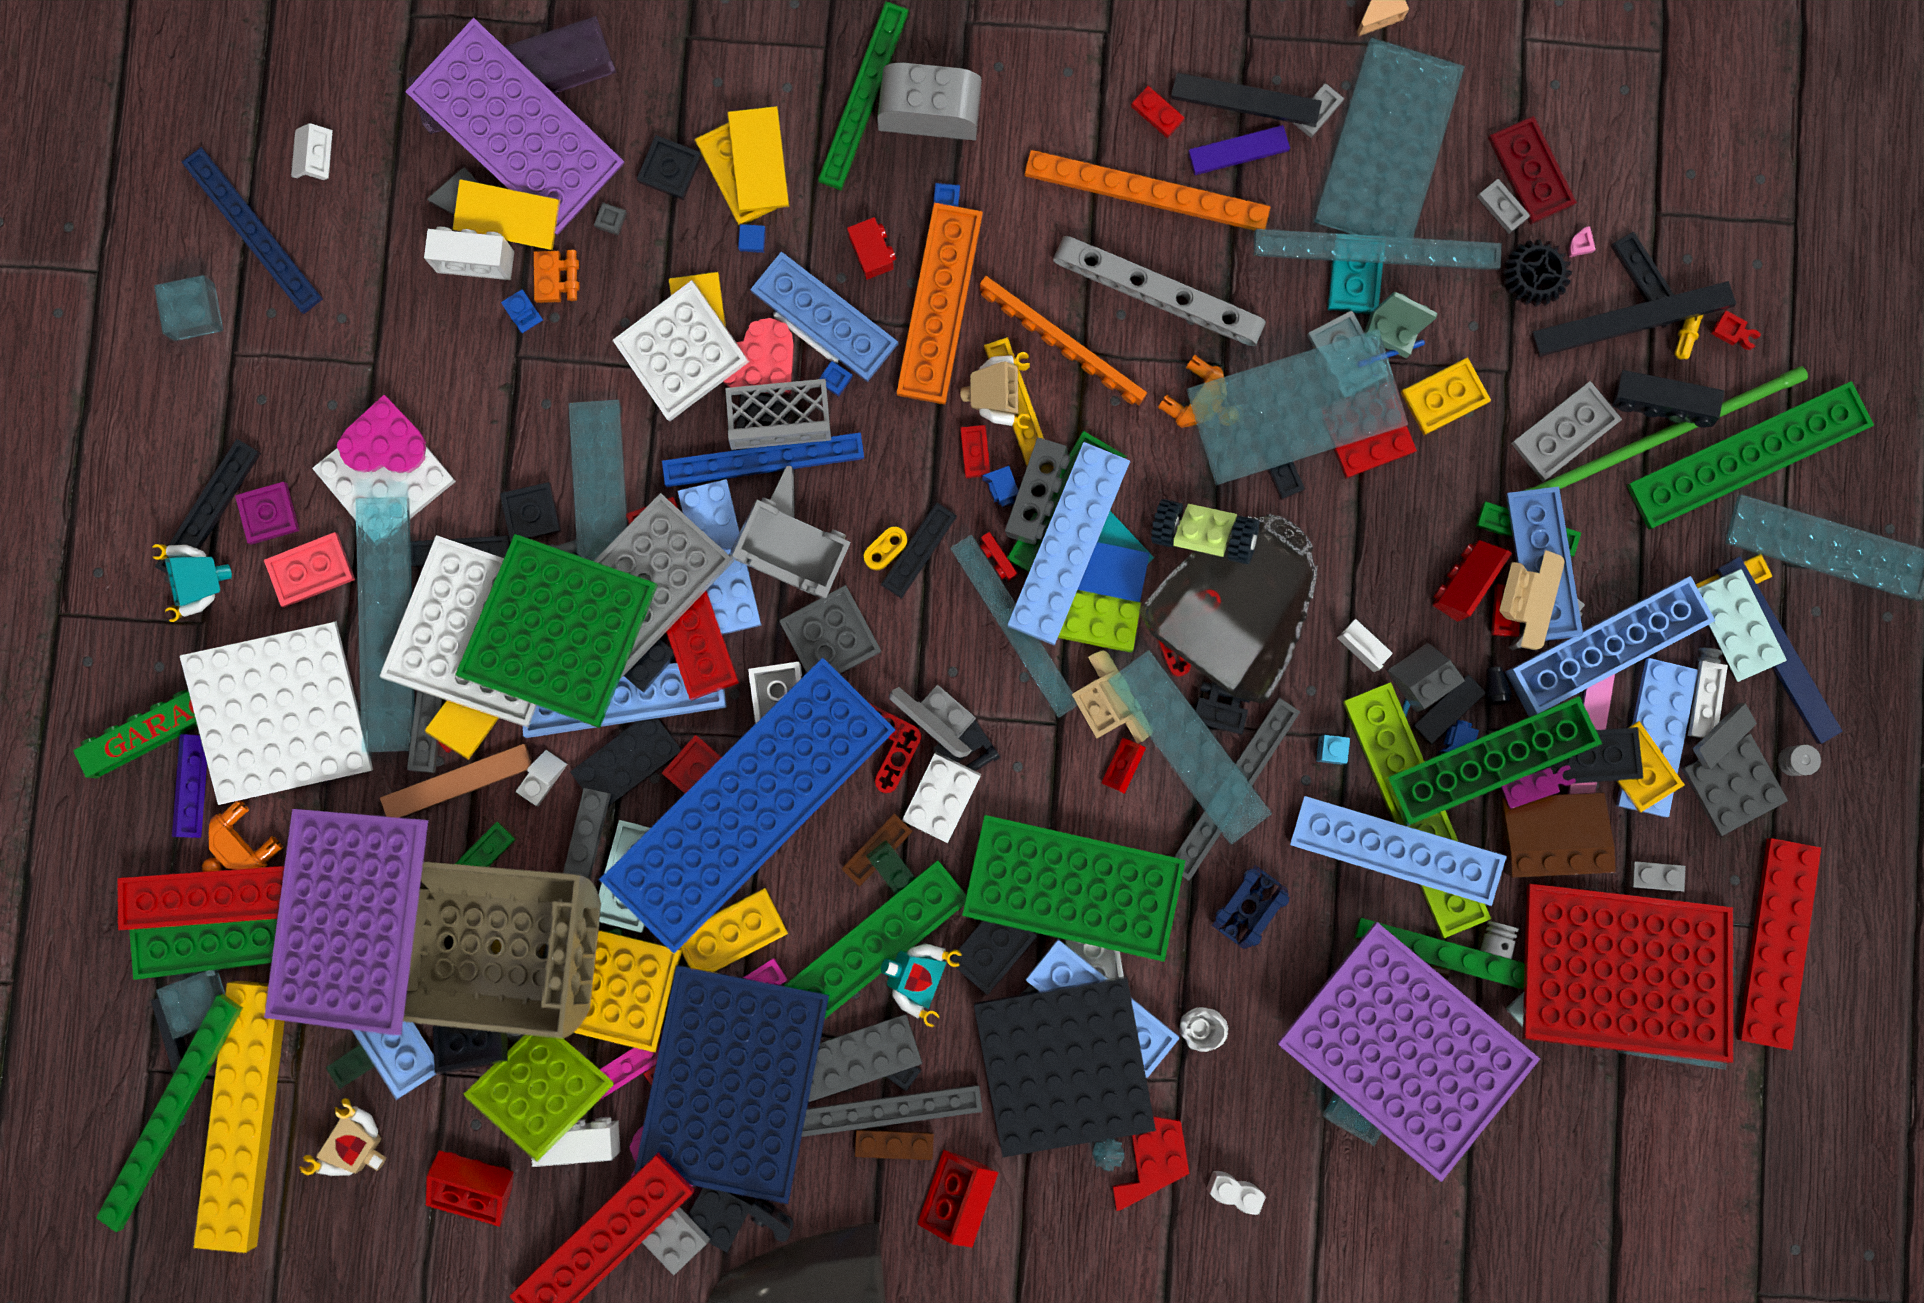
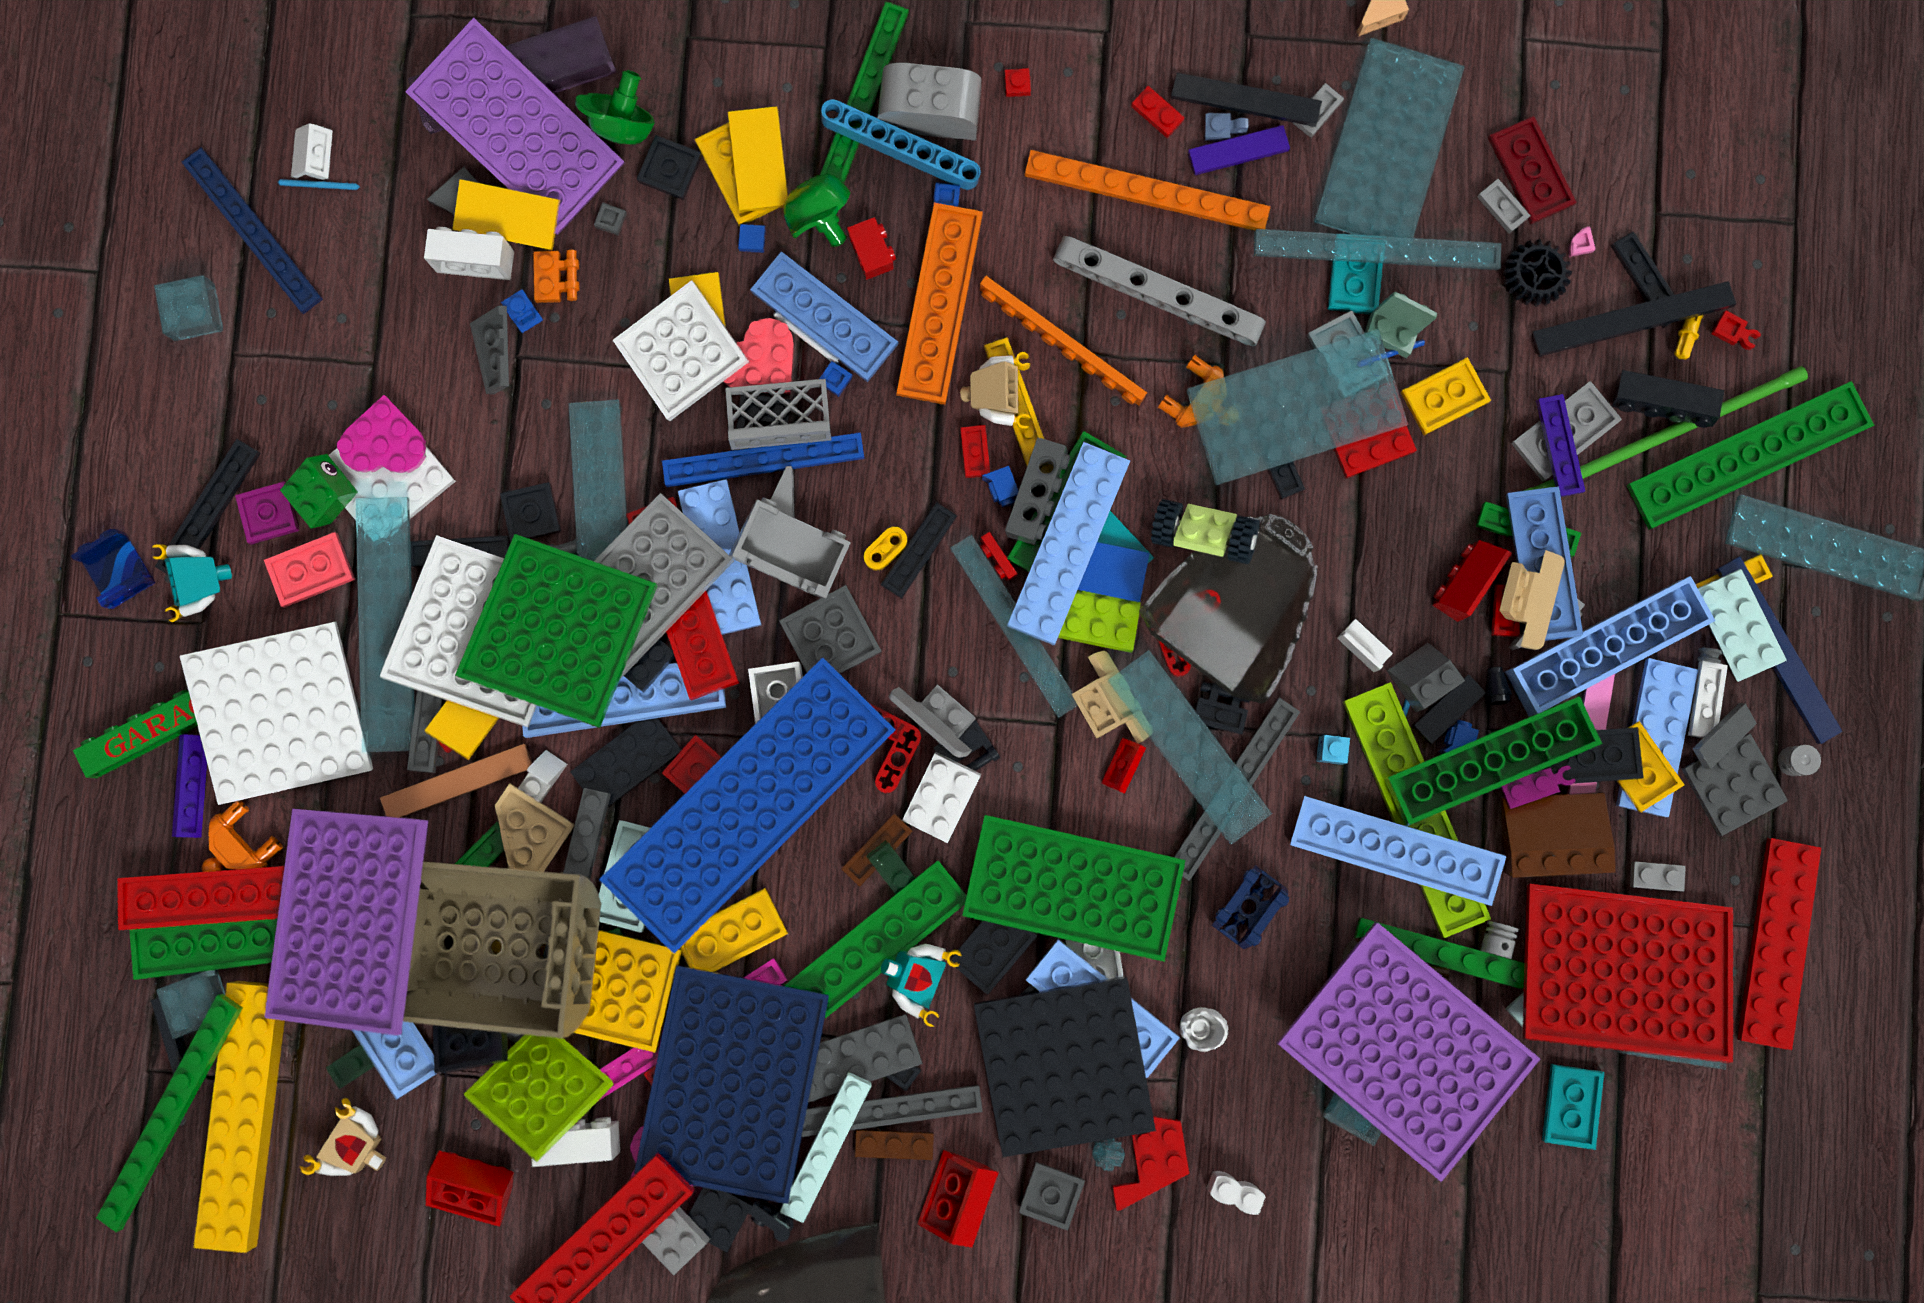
none -> clear blue panel [71,529,155,609]
none -> dark azure axle [277,179,360,190]
none -> green brick [280,454,358,529]
none -> dark grey wing [470,306,509,394]
none -> tan plate [495,783,575,872]
none -> green piece [575,70,655,145]
none -> light aqua plate [780,1072,871,1223]
none -> green piece [784,174,850,247]
none -> dark azure beam [821,99,981,190]
none -> red plate [1004,68,1031,97]
none -> dark grey plate [1019,1162,1085,1231]
none -> sand blue plate [1205,113,1248,141]
none -> dark purple plate [1536,394,1585,497]
none -> teal tile [1542,1064,1604,1150]

